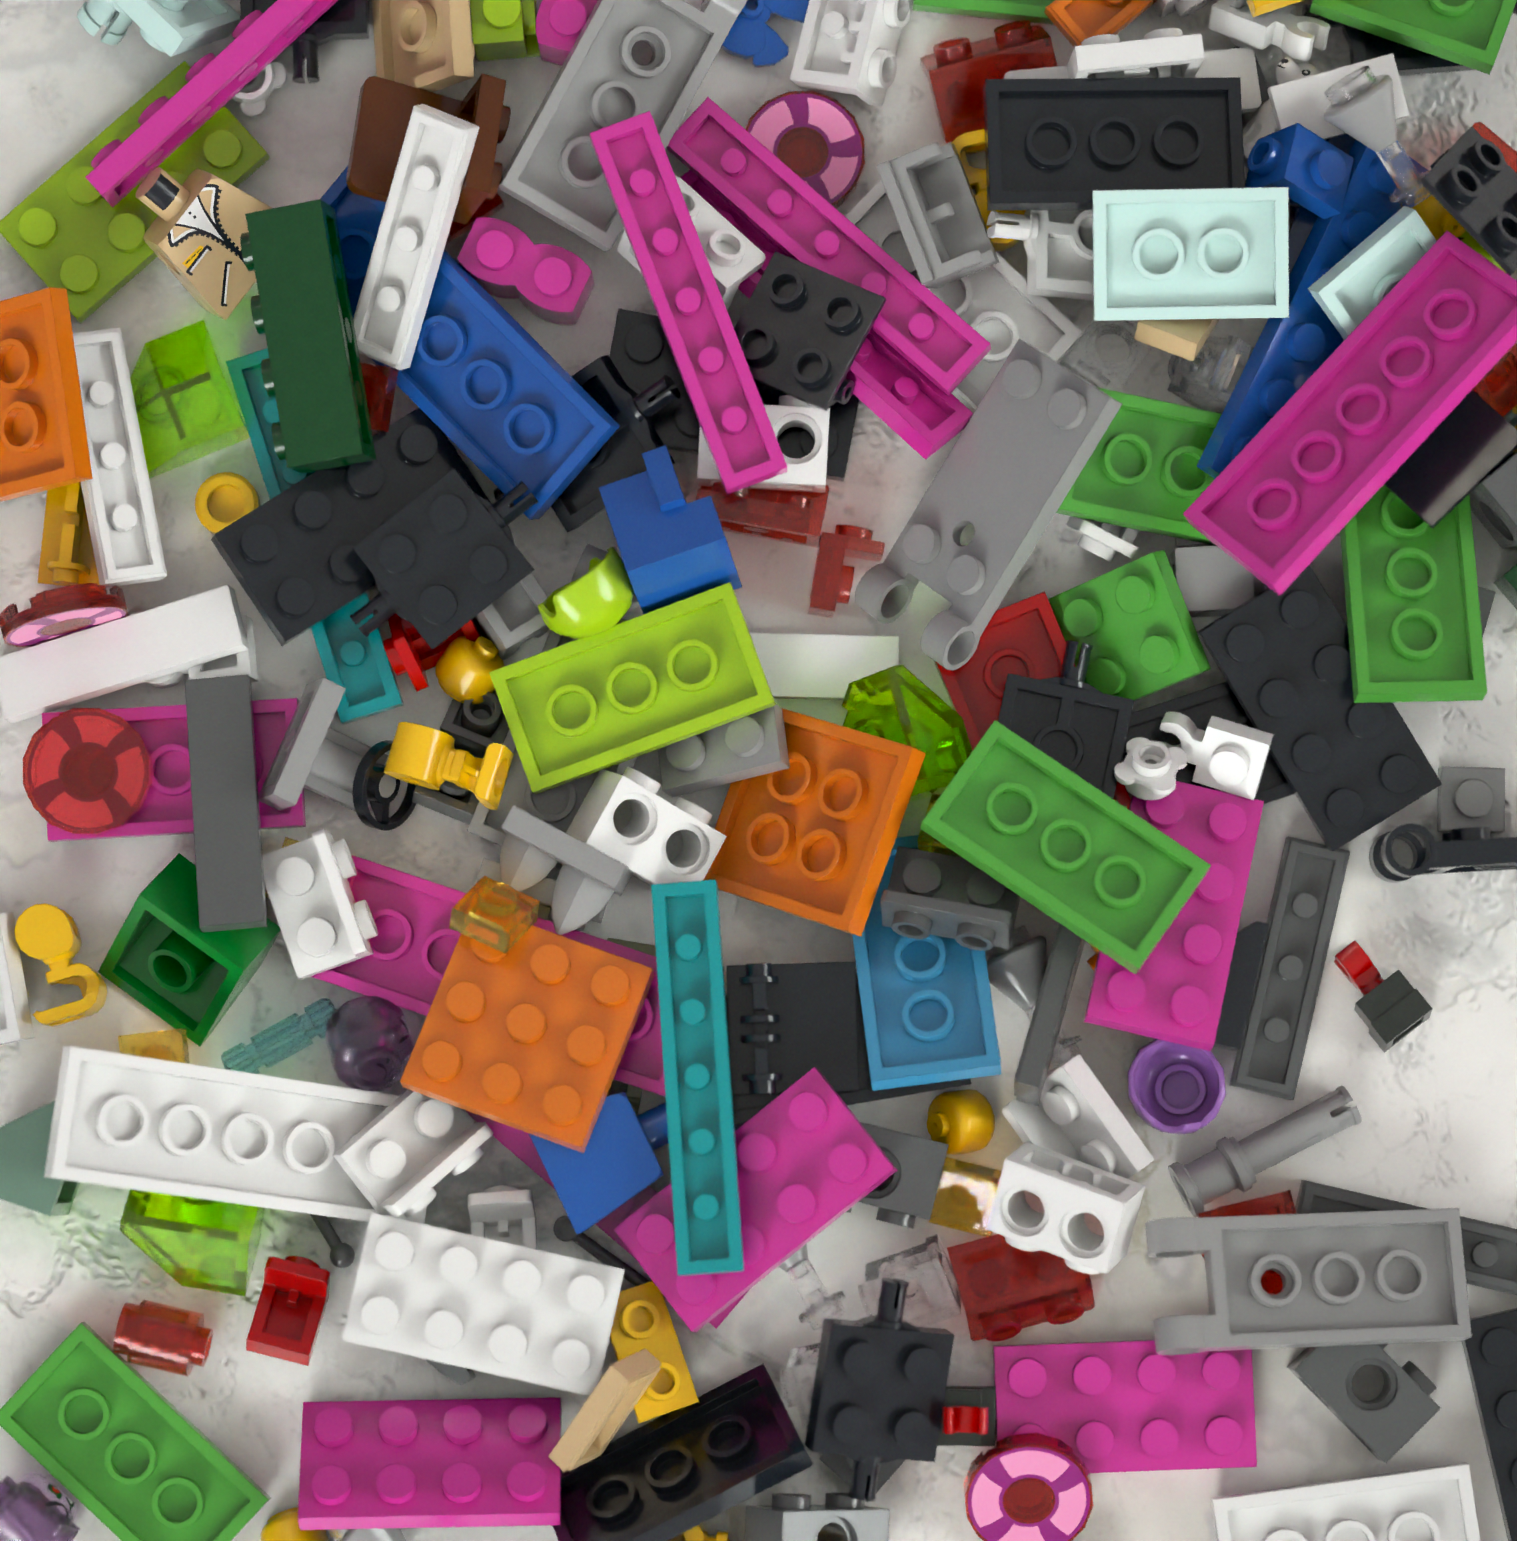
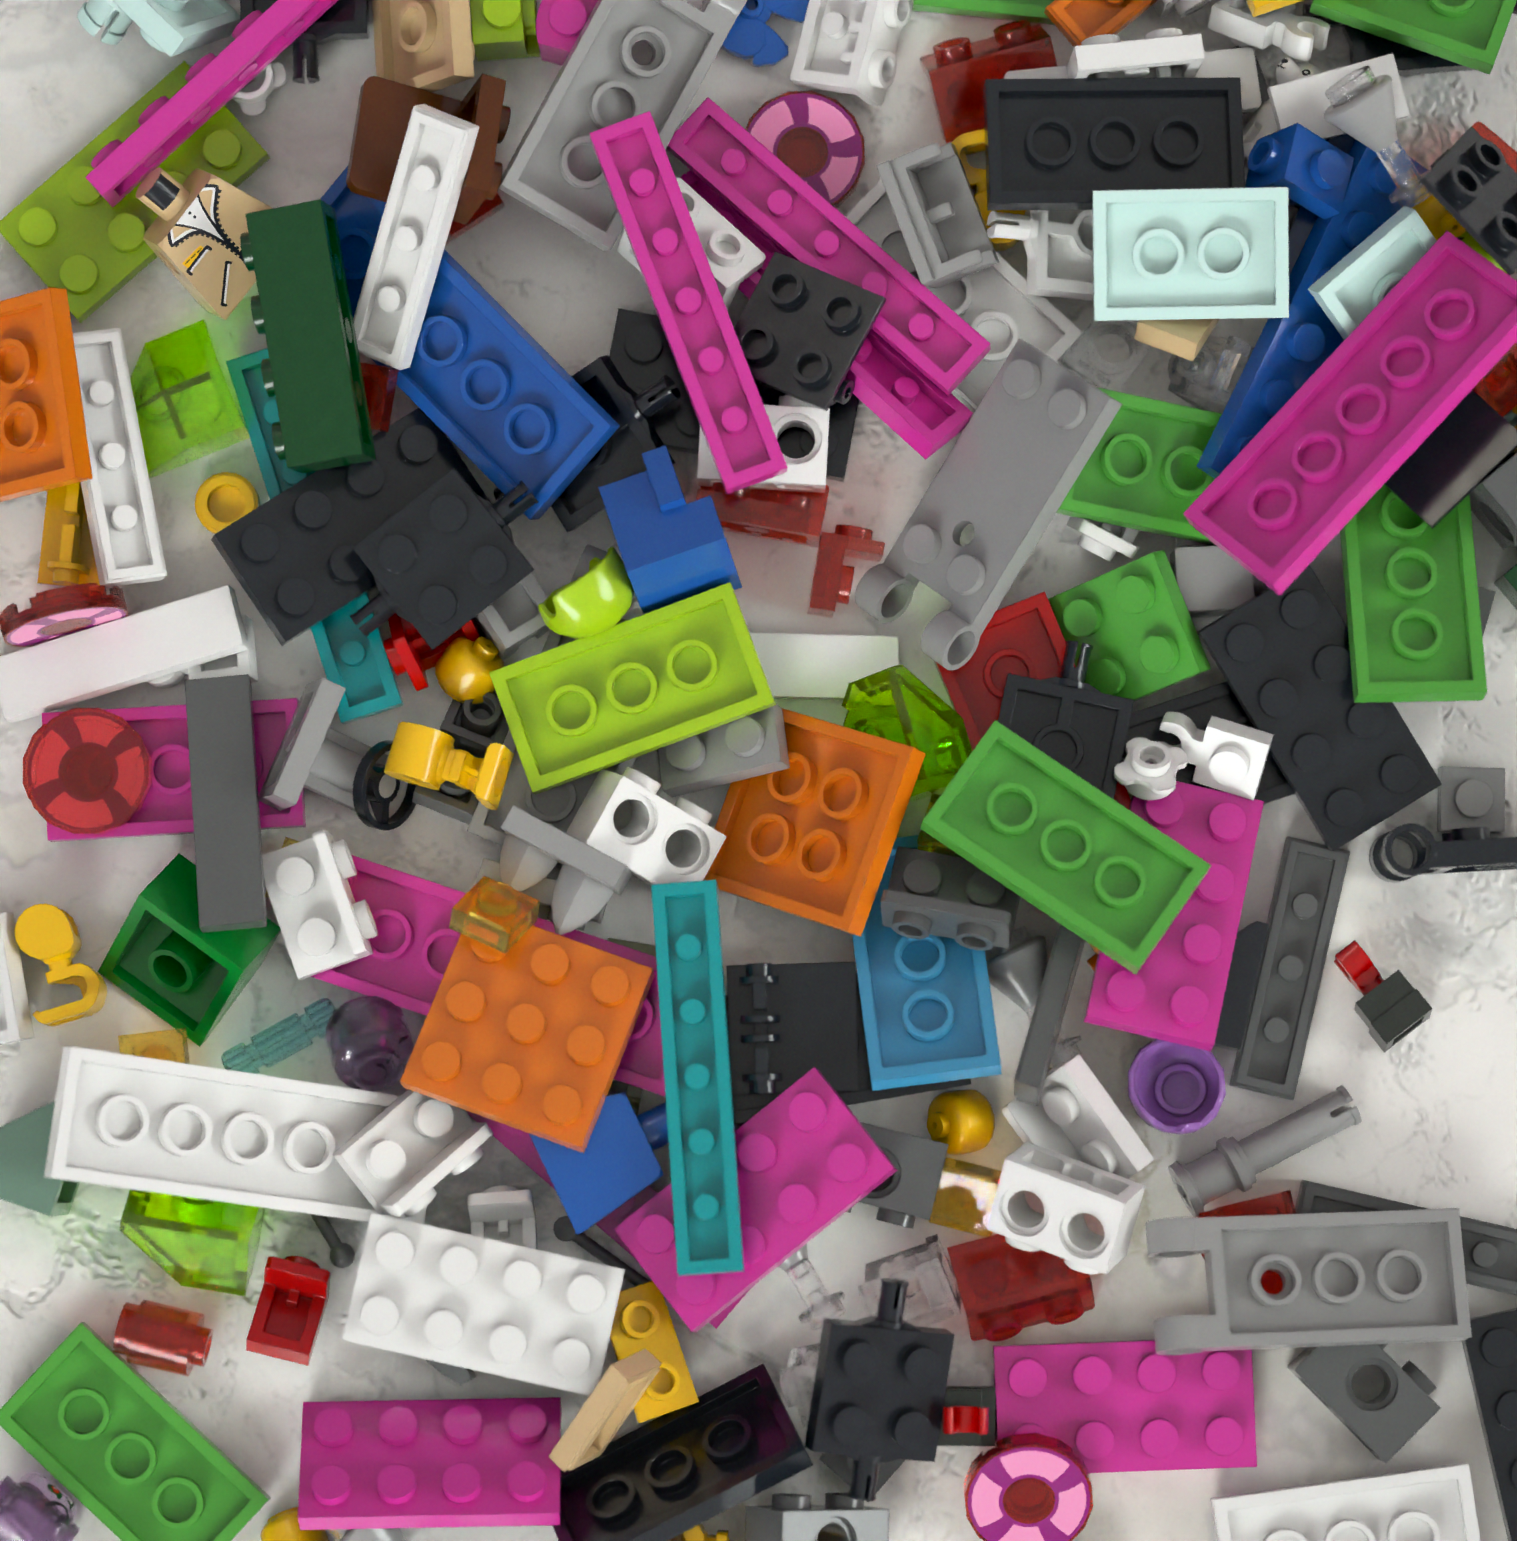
dark pink brick [457,217,594,325] -> none

